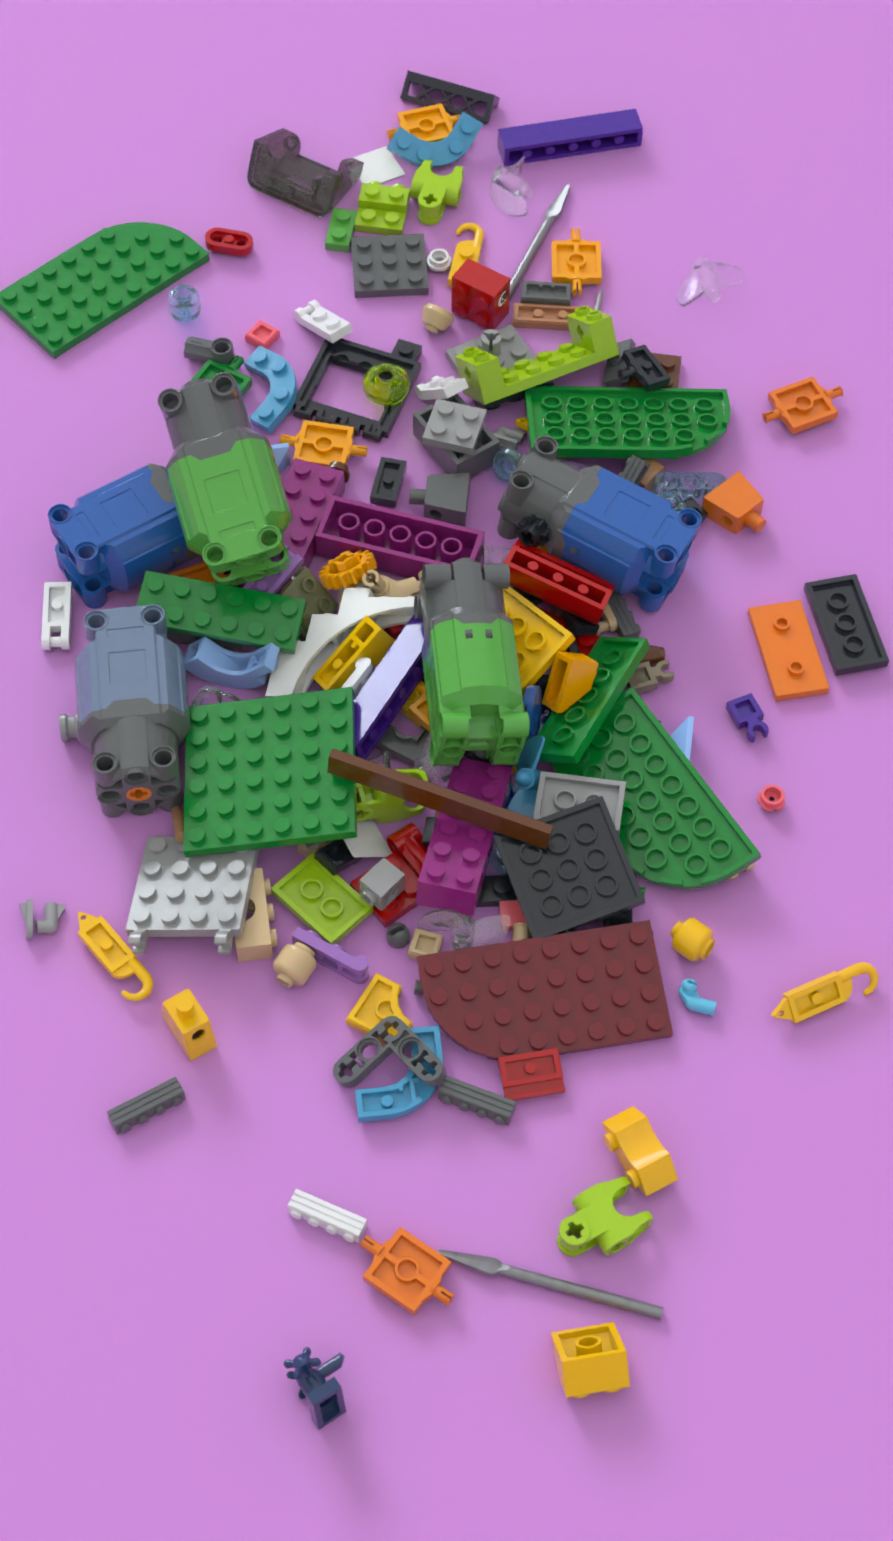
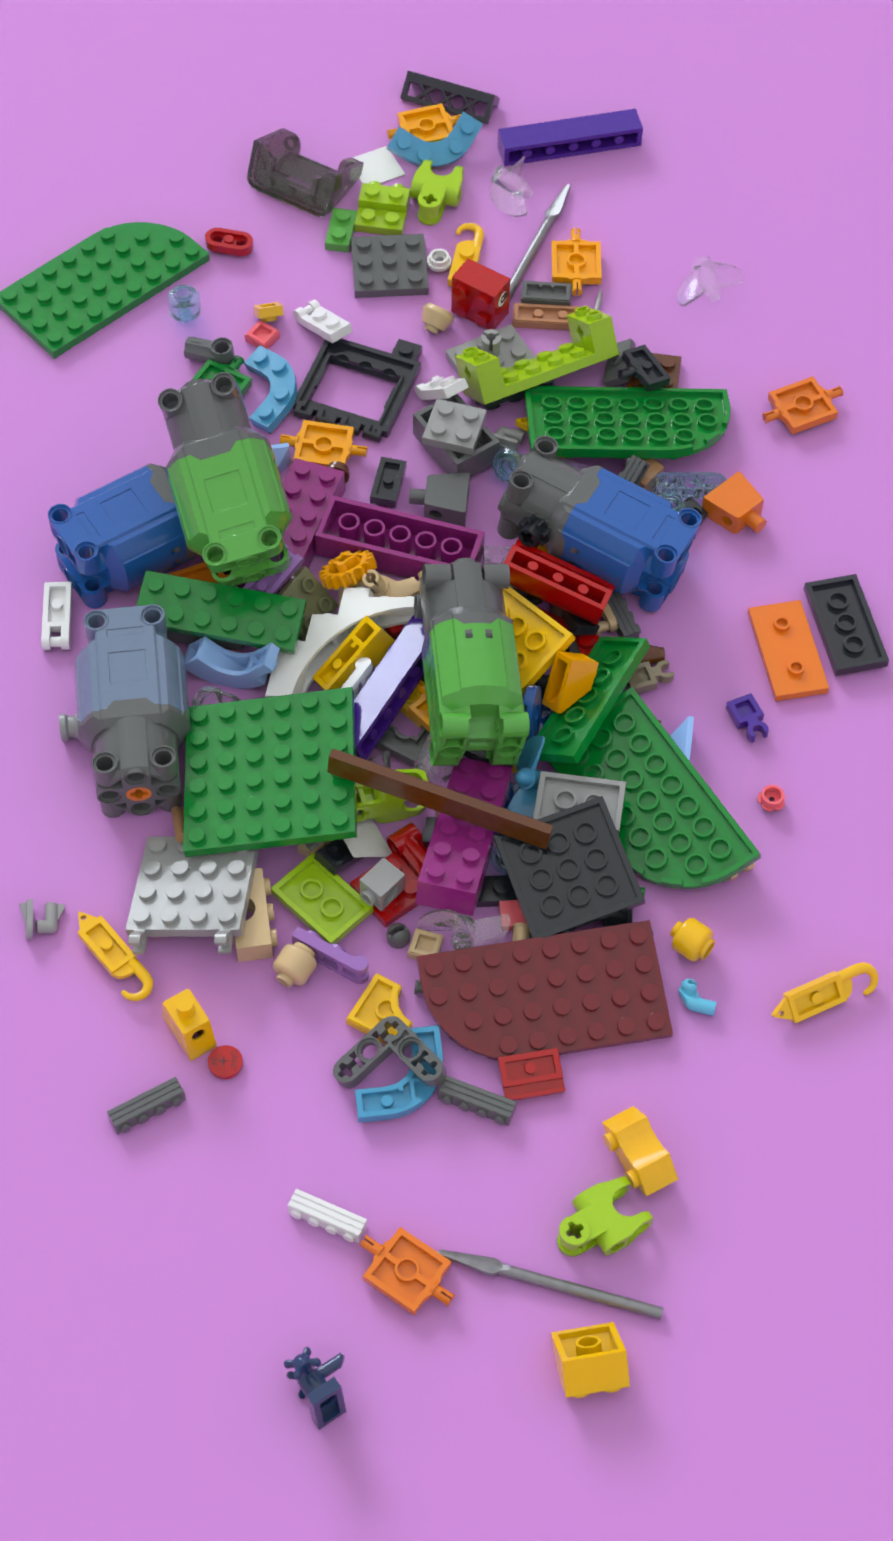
clear neon green piece [363,363,410,405] -> none
none -> red piece [208,1045,243,1079]
none -> yellow plate [253,302,284,322]

